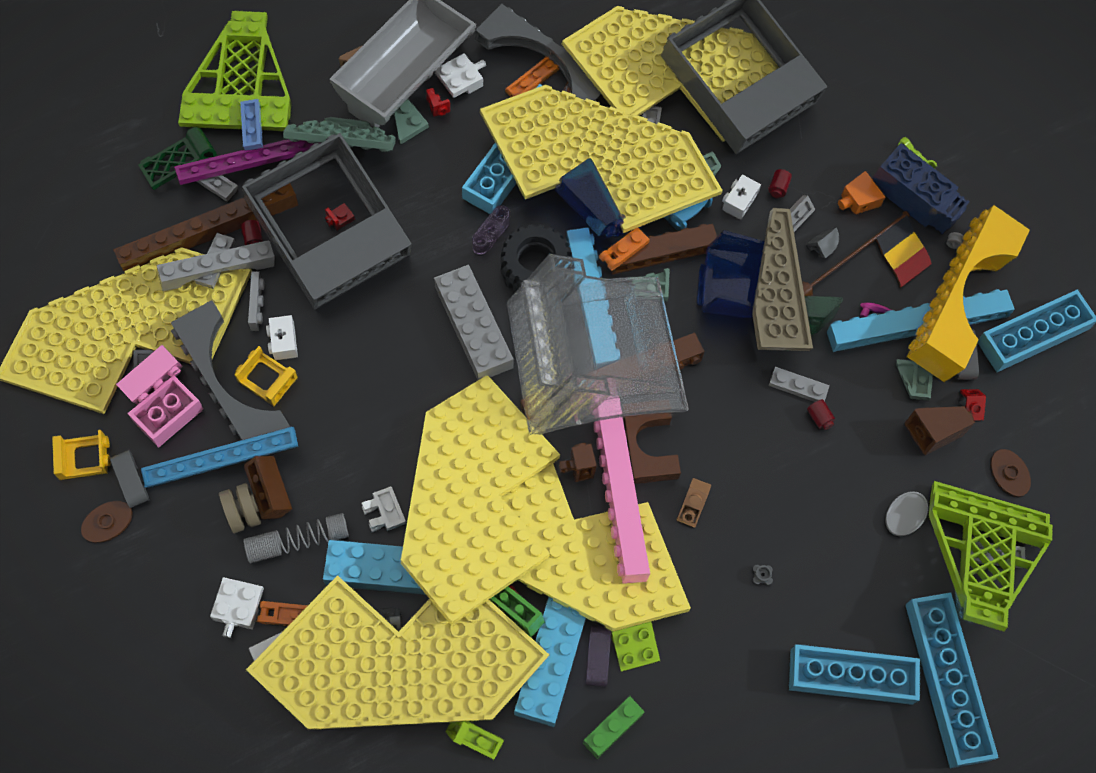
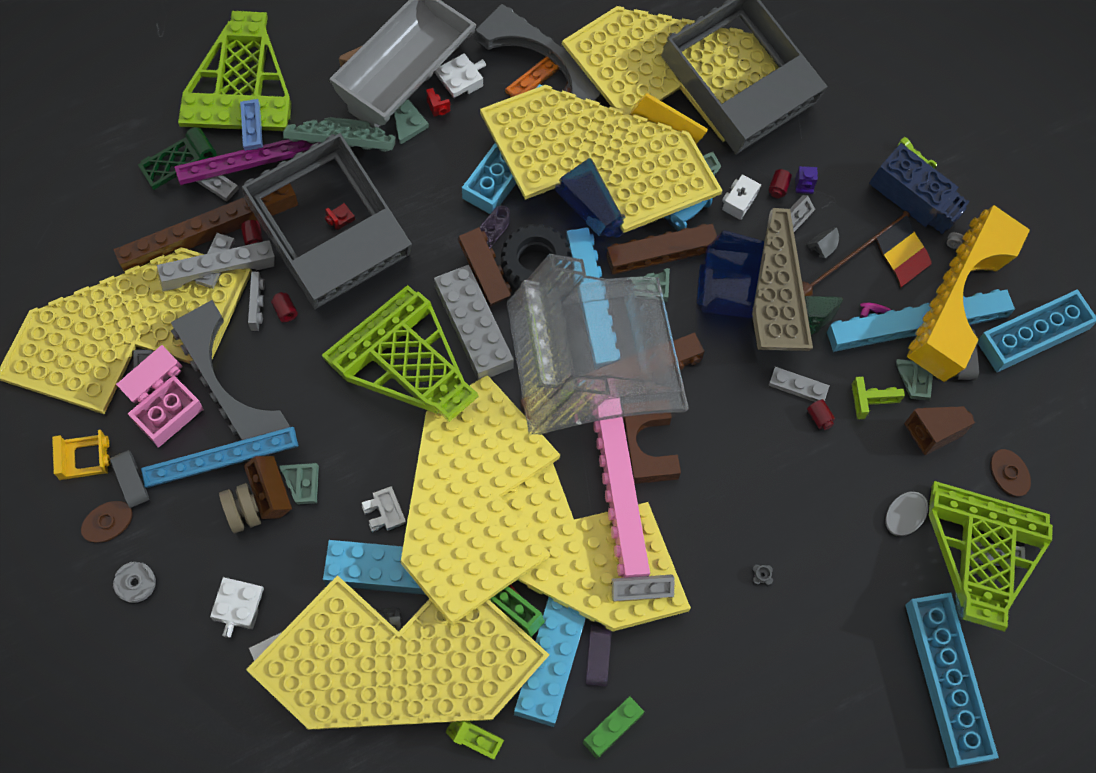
yellow window [235,346,298,406] -> none
light grey piece [244,513,349,563] -> none
orange plate [257,601,308,626] -> none
white brick [266,315,298,360] -> none
reddish brown brick [559,443,596,482] -> none
orange plate [599,228,650,271] -> none
lime hinge [611,622,660,671] -> none
medium nougat slope [677,478,711,528] -> none
medium azure brick [789,644,920,705] -> none
orange torso [838,171,885,214] -> none
red bracket [960,389,986,420] -> none
none -> light grey plate [113,562,156,603]
none -> dark red brick [271,292,298,322]
none -> sand green wing [280,463,319,505]
none -> lime wing [322,285,479,422]
none -> reddish brown brick [457,227,512,307]
none -> light grey plate [612,574,675,601]
none -> yellow slope [629,93,708,144]
none -> dark purple brick [795,166,818,194]
none -> lime bracket [851,377,905,419]

